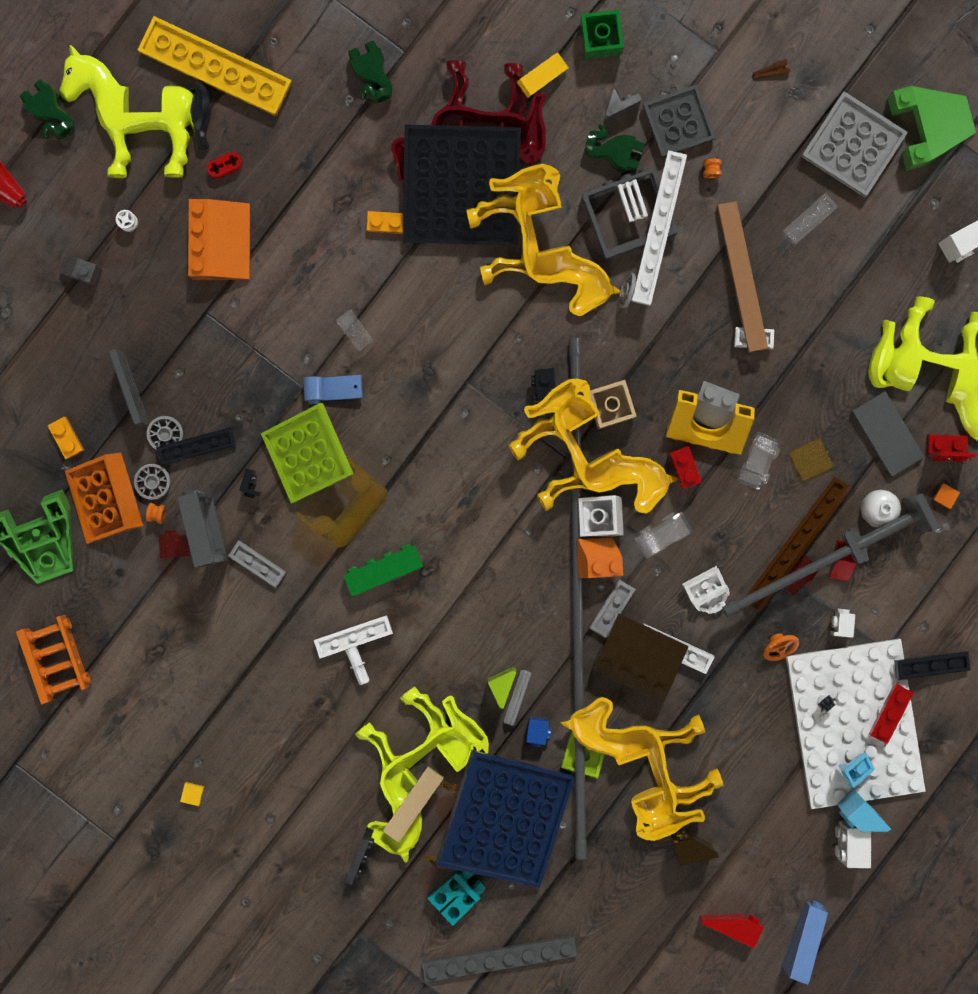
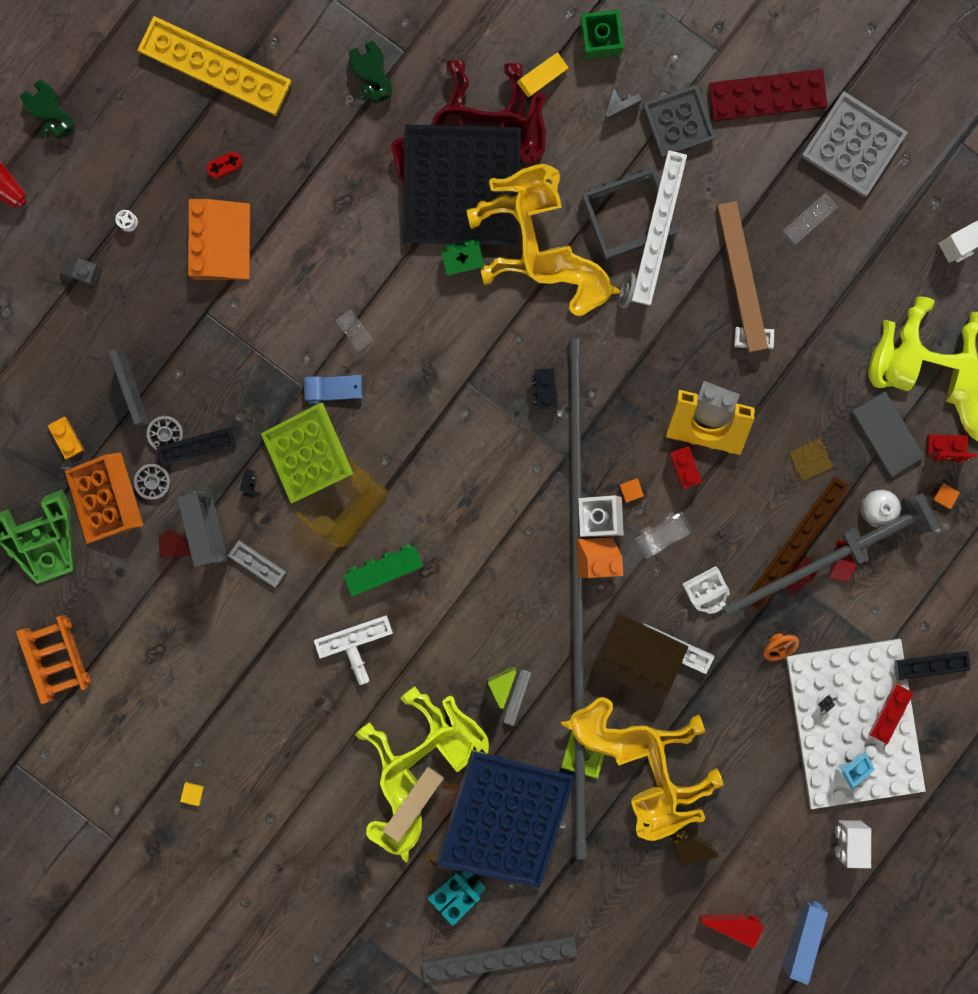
neon yellow animal [59,45,211,178] -> none
orange wheel [146,503,167,524] -> none
black plate [345,827,374,885] -> none
light orange plate [367,211,403,234] -> none
yellow animal [509,379,678,513] -> none
blue brick [526,717,551,747] -> none
dark green hips [584,124,645,173] -> none
light grey tile [589,579,636,638] -> none
tan brick [590,380,637,430] -> none
white tile [617,179,648,223] -> none
orange wheel [703,159,722,178] -> none
clear brick [738,432,780,490] -> none
reddish brown piece [753,59,791,79] -> none
white brick [830,609,855,637] -> none
medium azure slope [837,789,891,832] -> none
bright green wedge [887,86,976,171] -> none
none -> green brick [441,239,484,275]
none -> orange tile [619,478,644,503]
none -> dark red plate [709,69,828,122]

